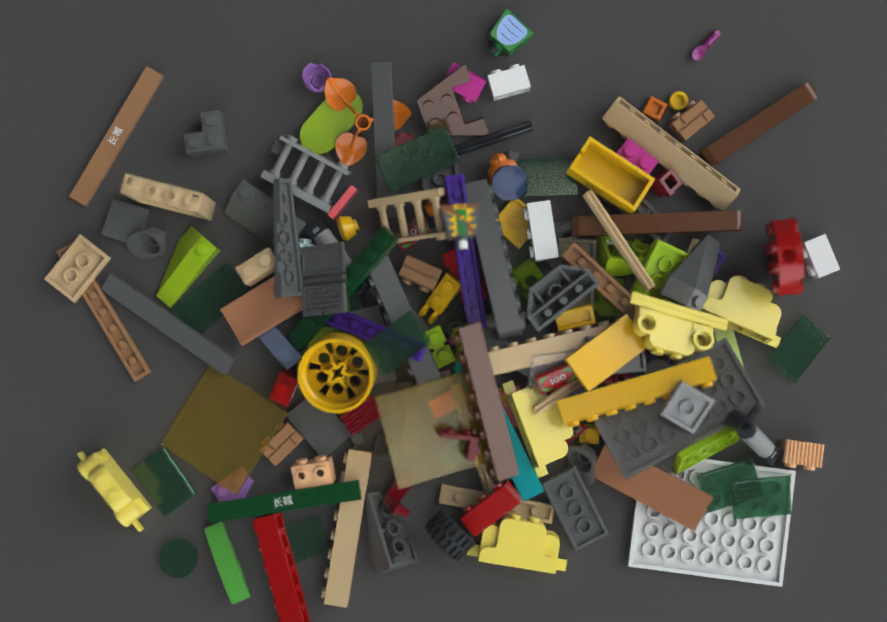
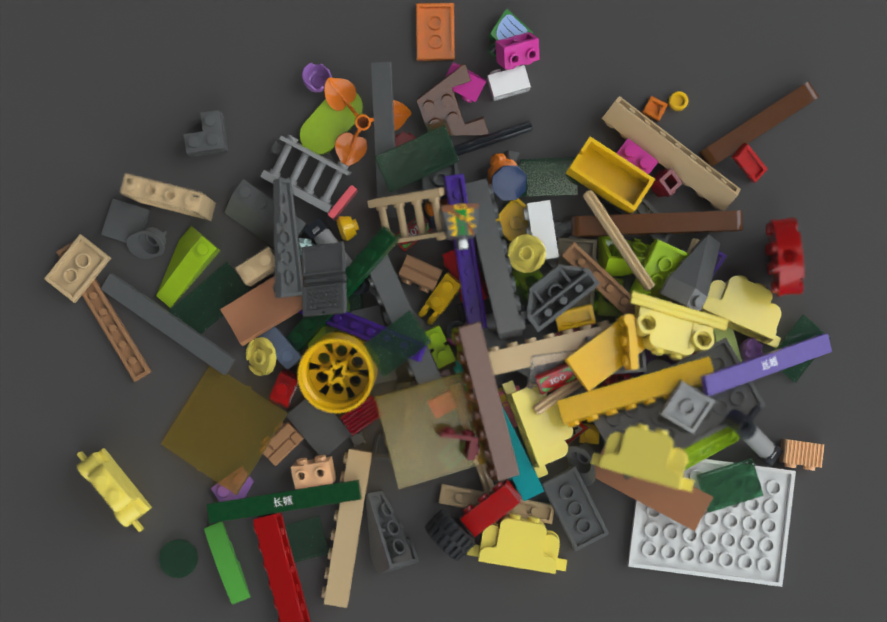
medium nougat tile [69,66,164,207] -> none
clear green piece [133,447,197,516] -> none
dark red bracket [382,469,417,518] -> none
medium nougat brick [668,99,715,143] -> none
magenta piece [691,30,721,61] -> none
clear green piece [731,475,791,519] -> none
white brick [802,234,840,279] -> none
none -> light yellow tile [246,337,276,376]
none -> orange tile [416,3,455,61]
none -> dark pink brick [495,32,540,70]
none -> light yellow tile [507,234,546,273]
none -> light yellow brick [591,423,695,492]
none -> yellow plate [617,314,639,370]
none -> tile [701,333,832,396]
none -> red tile [731,143,768,183]
none -> medium lavender hair [739,337,764,362]

